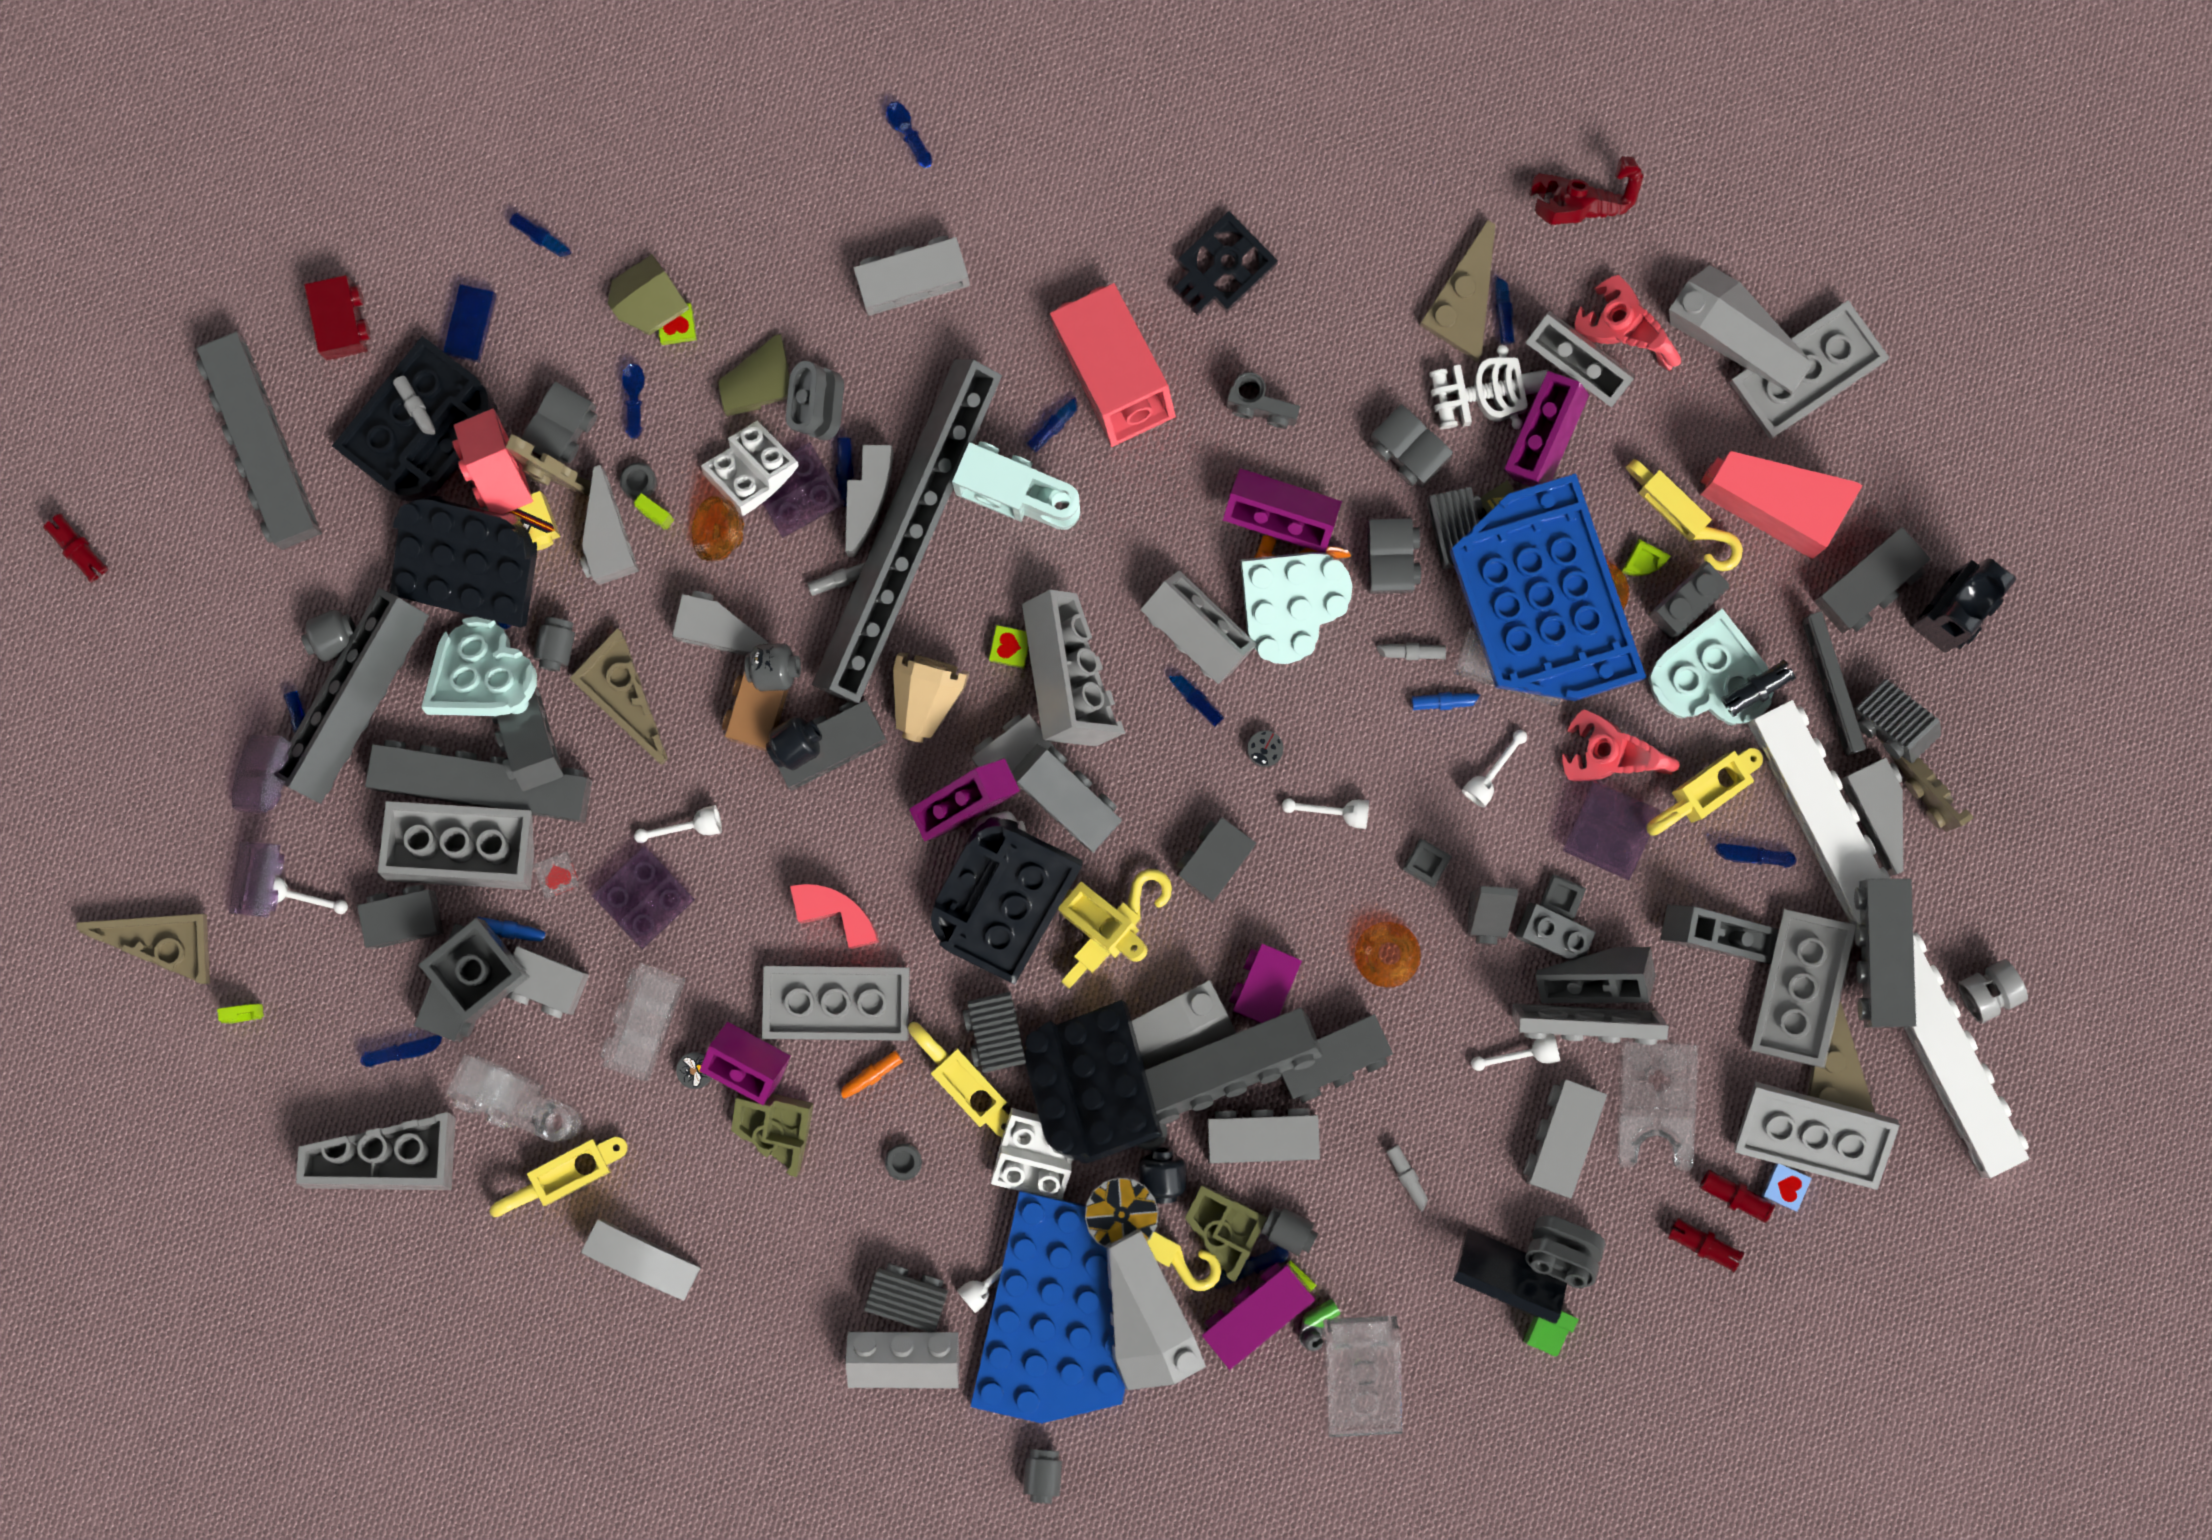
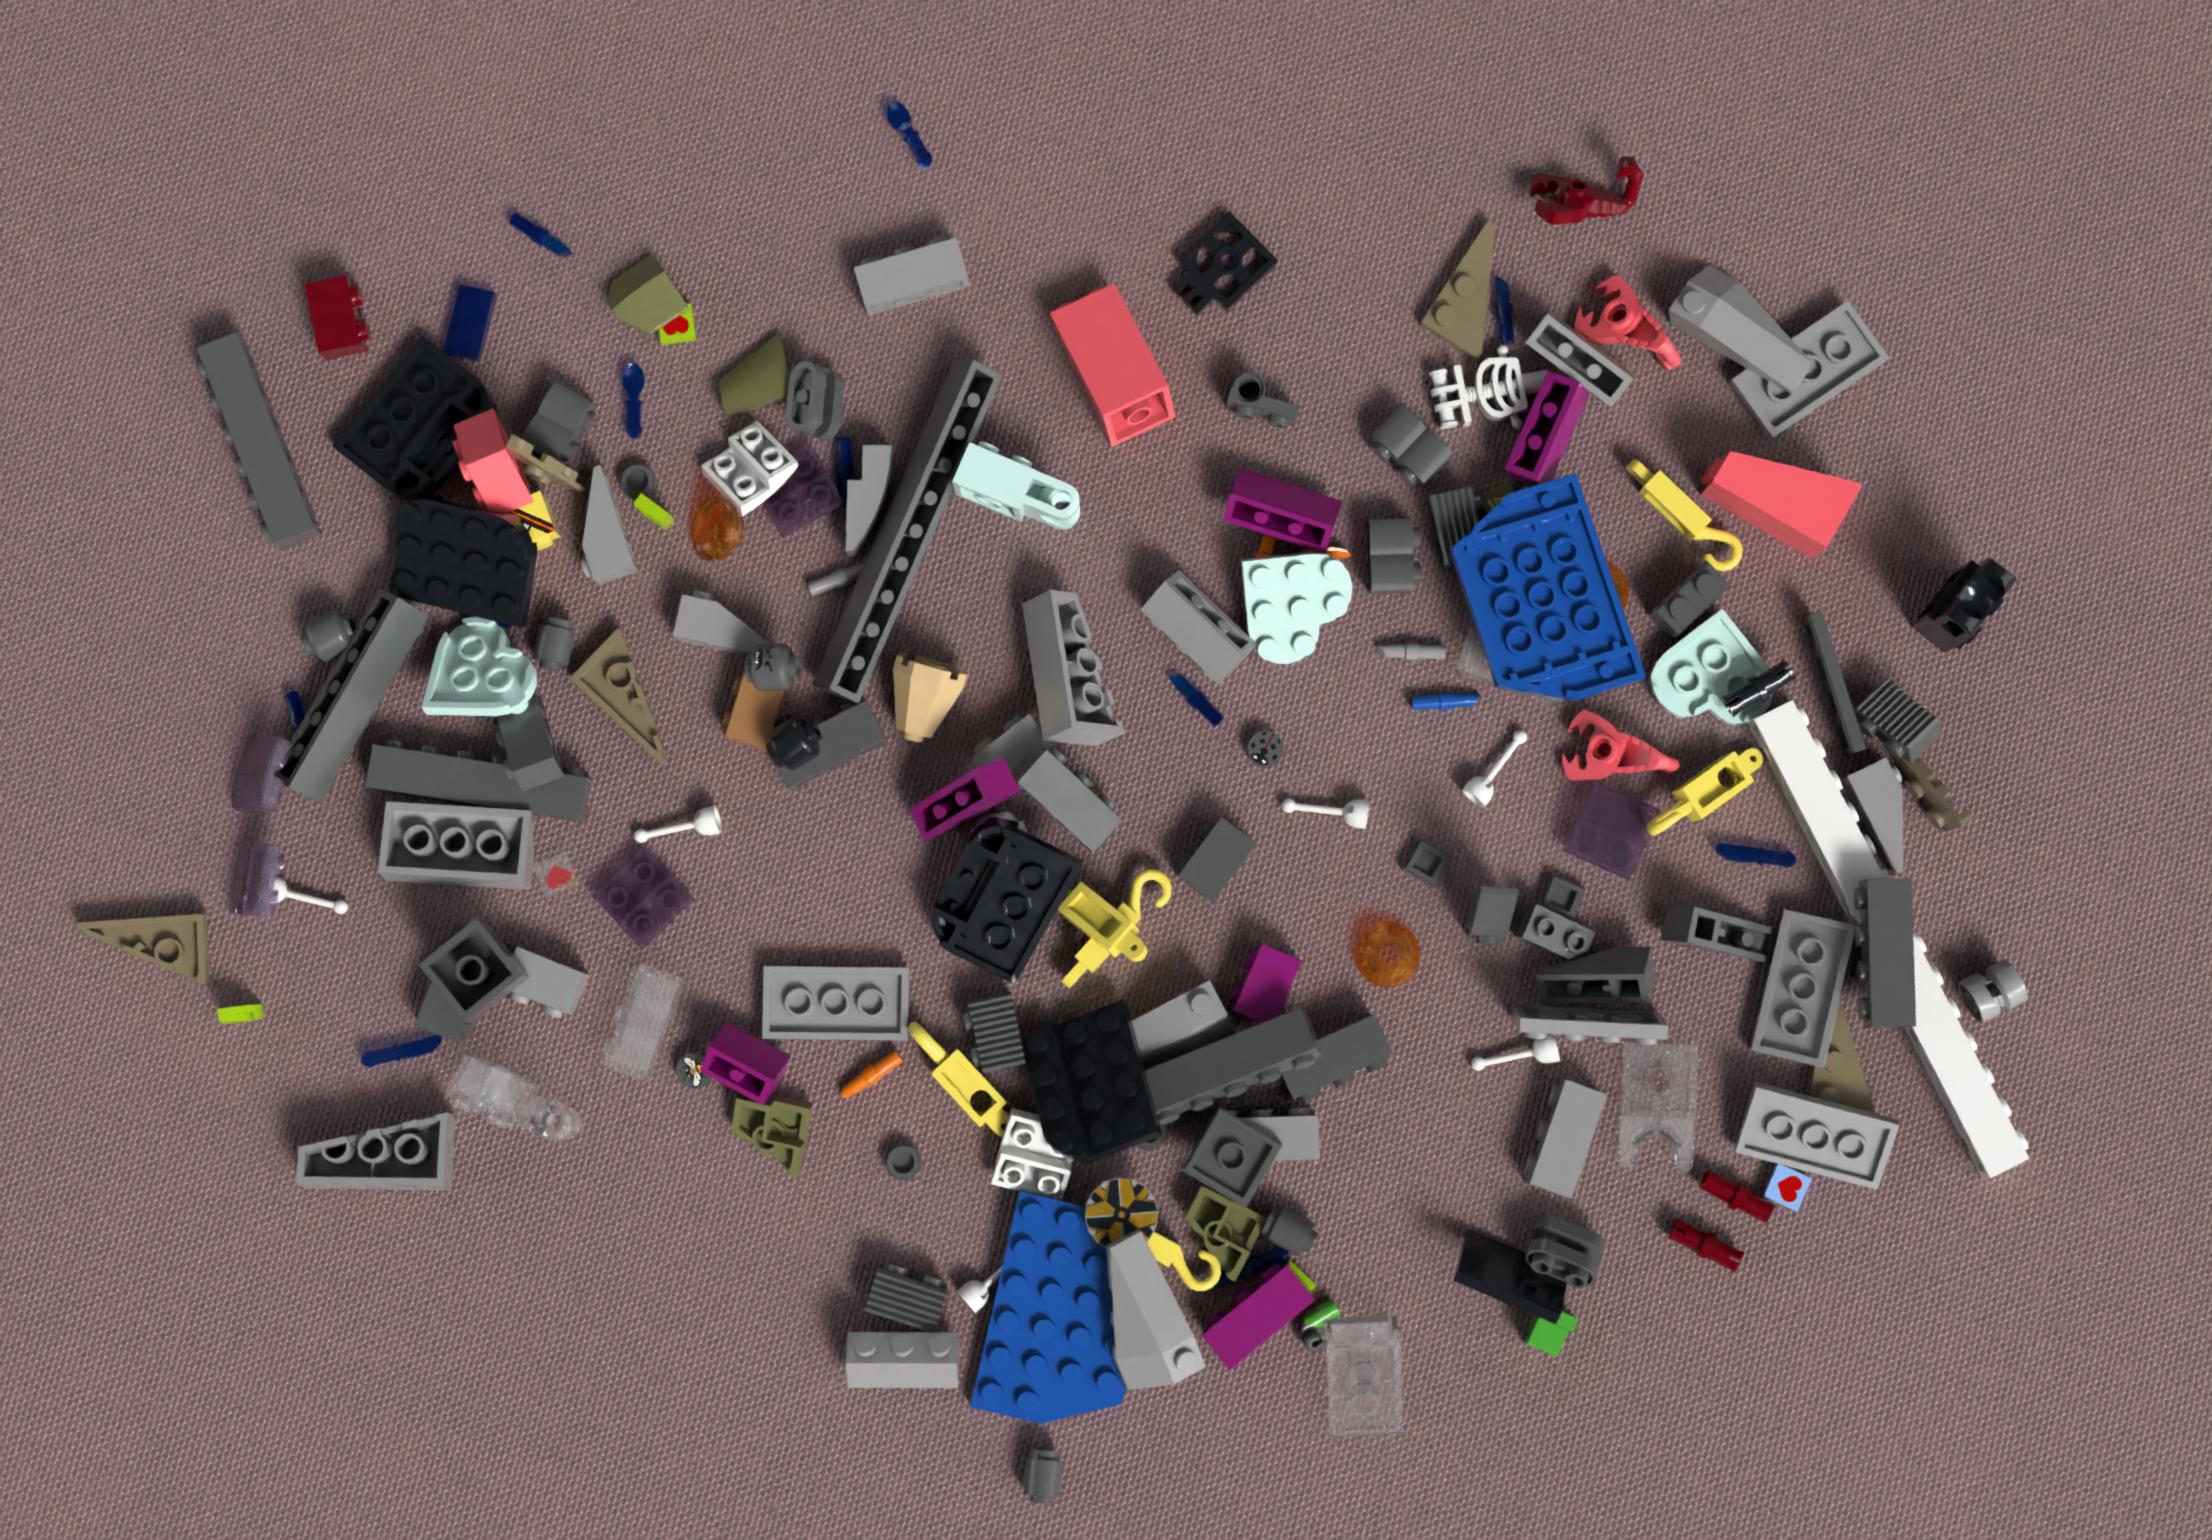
dark red pin [43,513,108,583] -> none
dark grey brick [357,885,444,950] -> none
light grey piece [393,376,436,434] -> none
blue piece [477,916,545,942] -> none
light yellow piece [489,1137,628,1218] -> none
light grey slope [581,1219,701,1301] -> none
coral brick [790,884,879,949] -> none
lime tile [989,625,1029,669] -> none
clear blue piece [1026,397,1078,453] -> none
black head [1138,1147,1186,1204] -> none
light grey piece [1386,1145,1428,1211] -> none
lime tile [1621,539,1671,576] -> none
dark grey brick [1814,527,1931,634] -> none
none -> dark grey tile [1182,1107,1283,1208]

